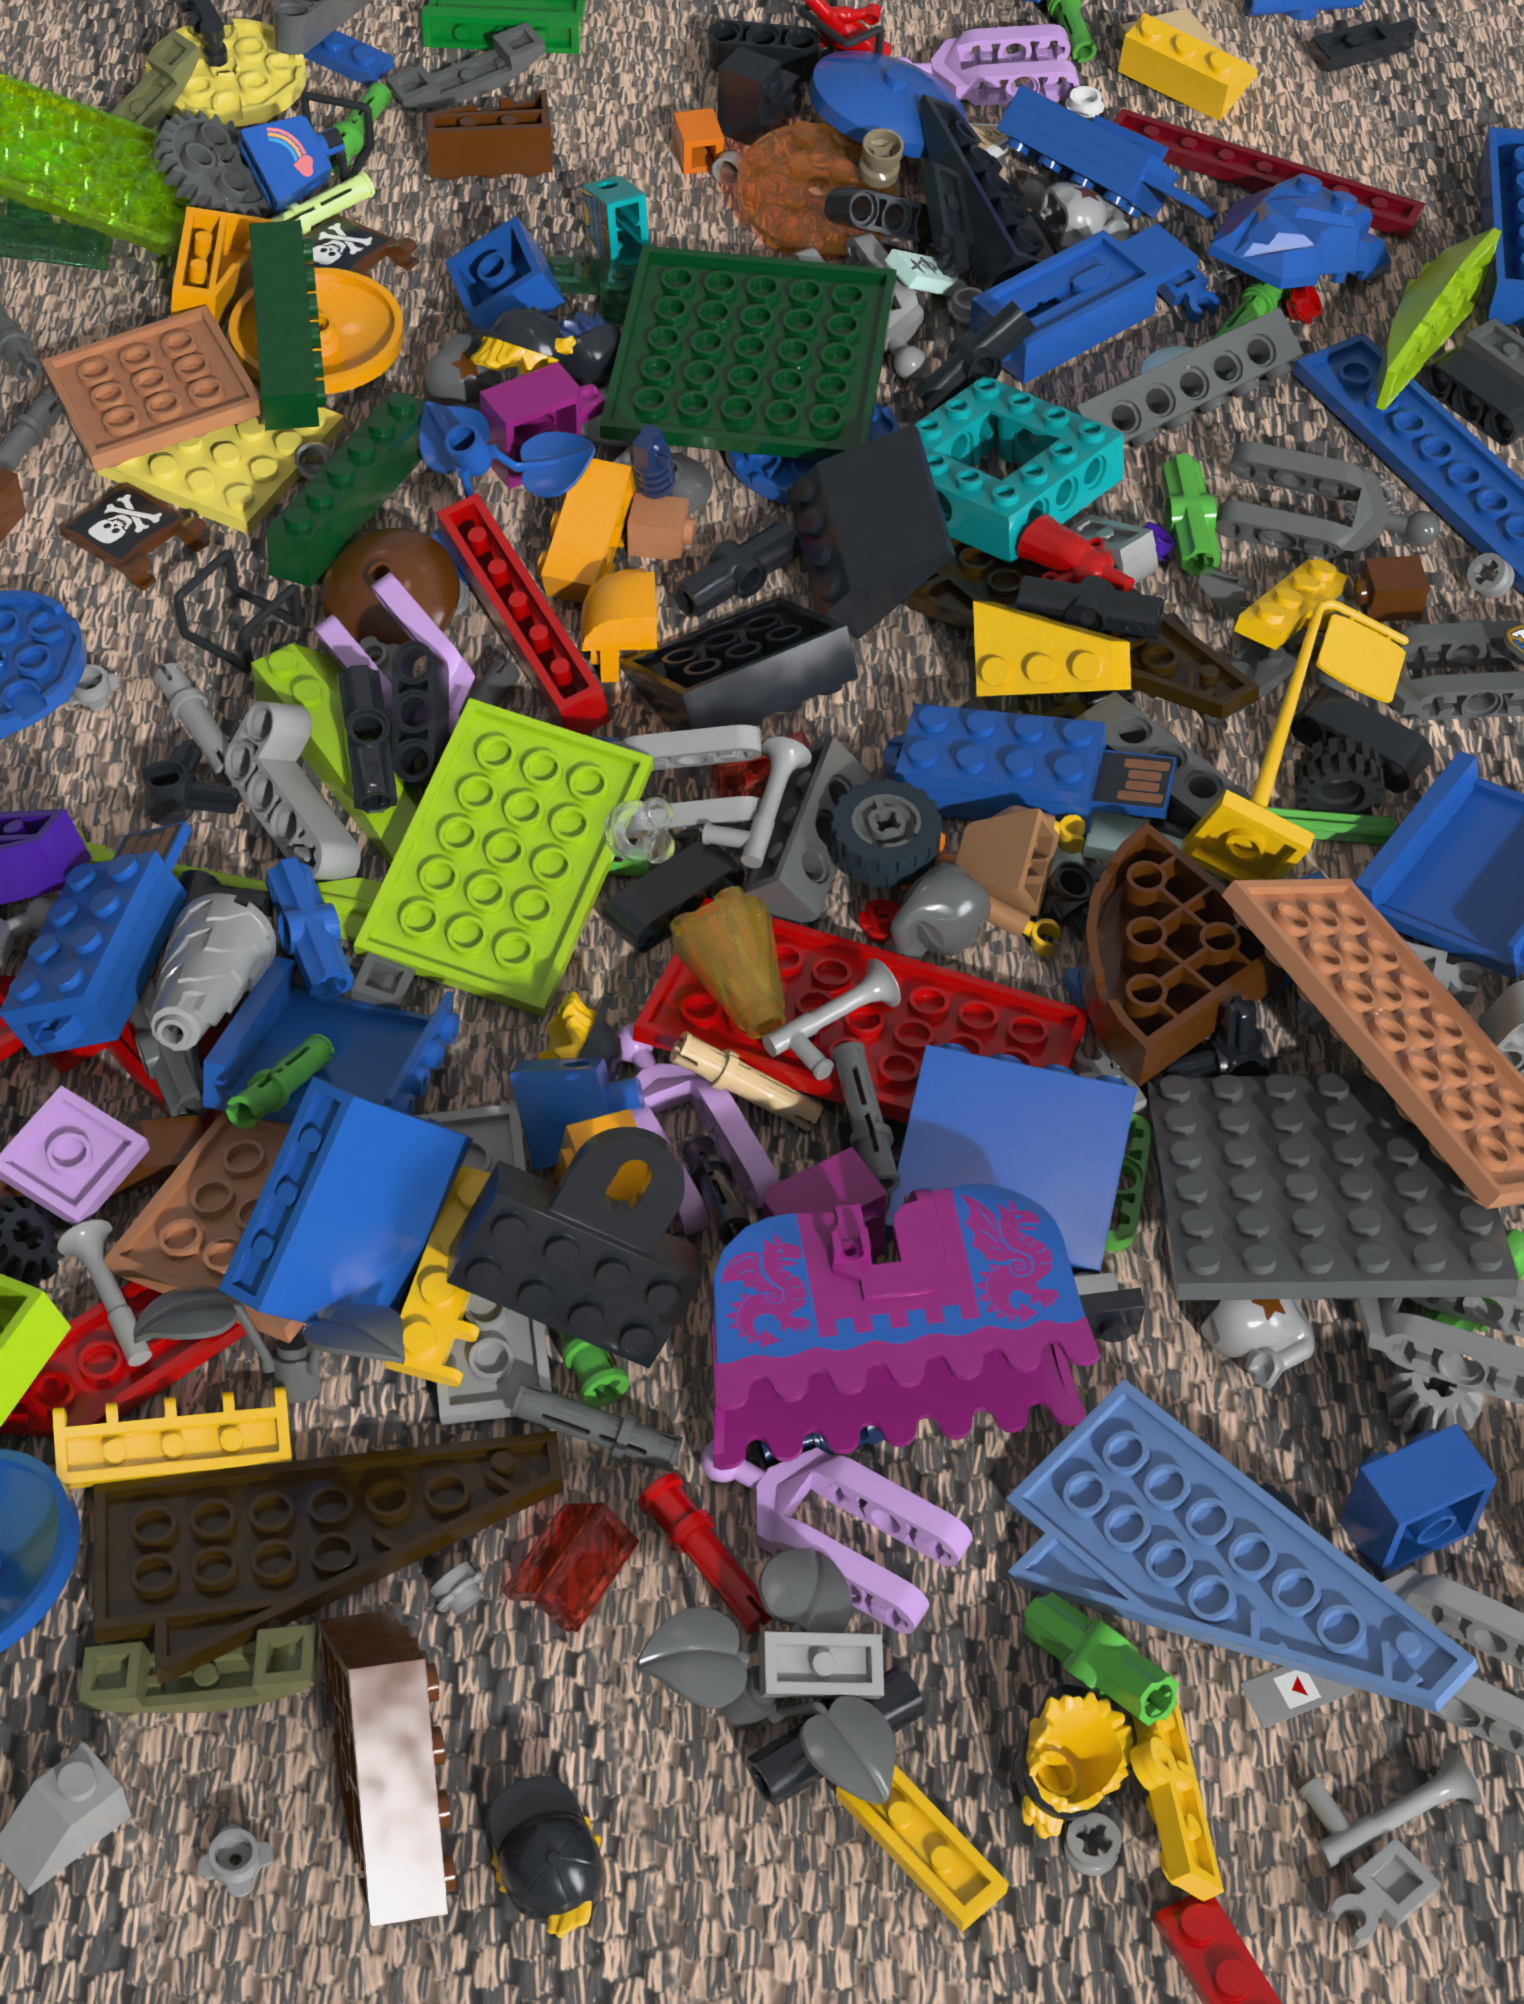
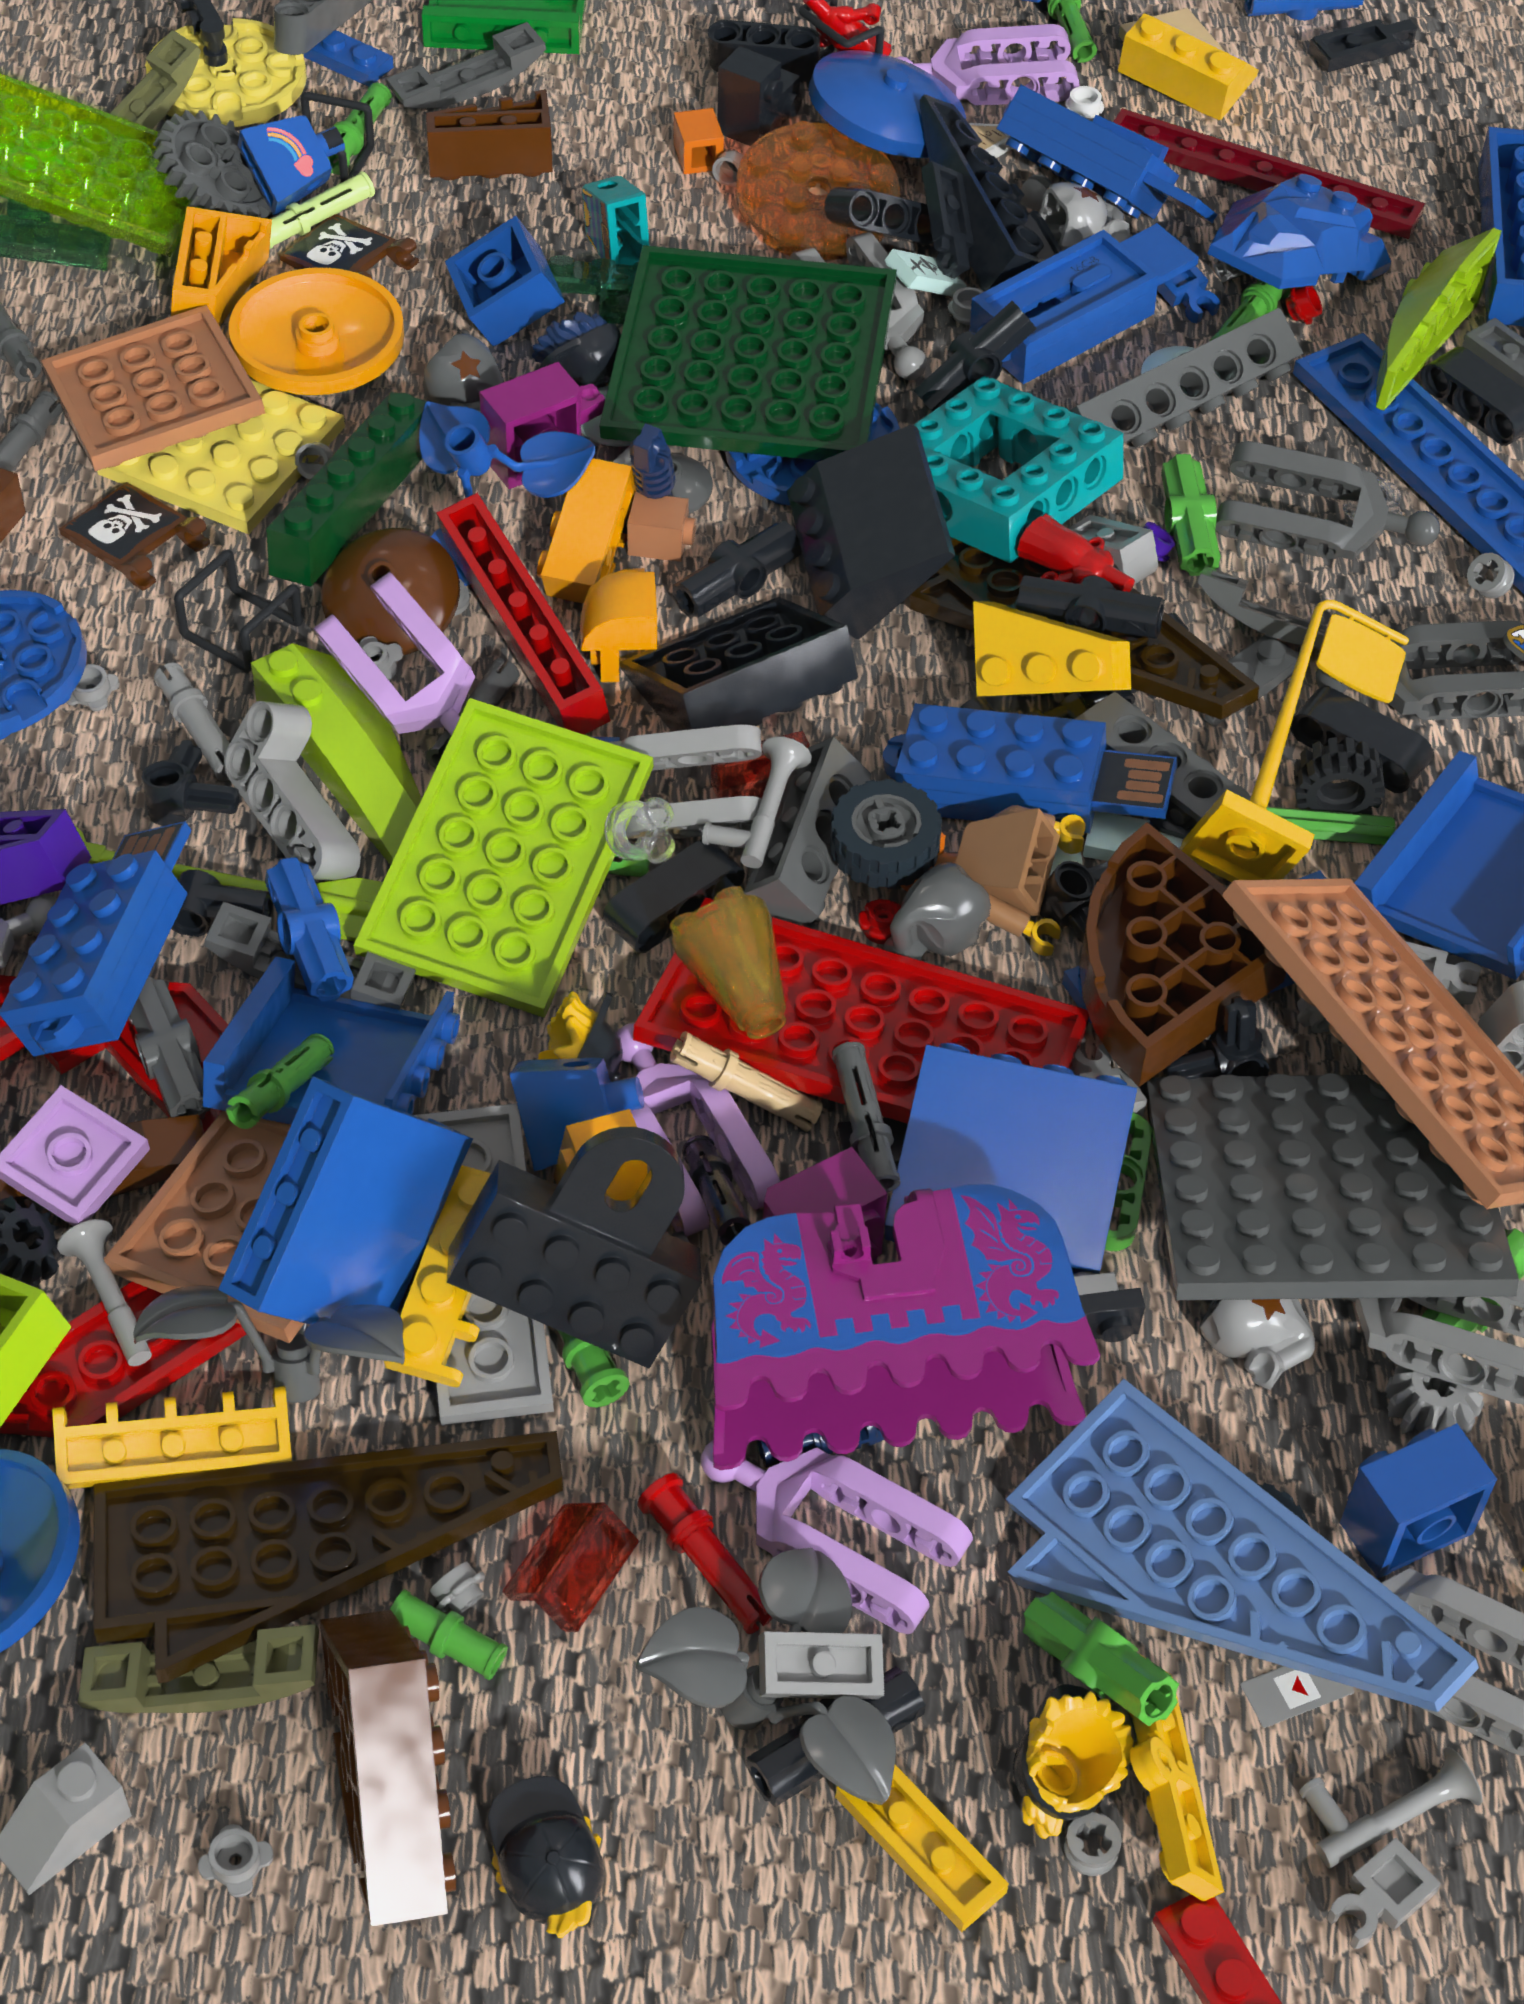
light grey cone [149,893,276,1051] -> none
dark green brick [249,220,327,430] -> none
black piece [336,665,398,814] -> none
black beam [392,641,449,789] -> none
hair [465,306,576,375] -> none
dark grey pin [510,1380,683,1472] -> none
light grey piece [762,958,901,1080] -> none
dark tan wheel [858,128,904,188] -> none
yellow hinge [1234,559,1349,650] -> none
reddish brown brick [1353,555,1430,622] -> none
none -> bright green pin [390,1590,508,1680]

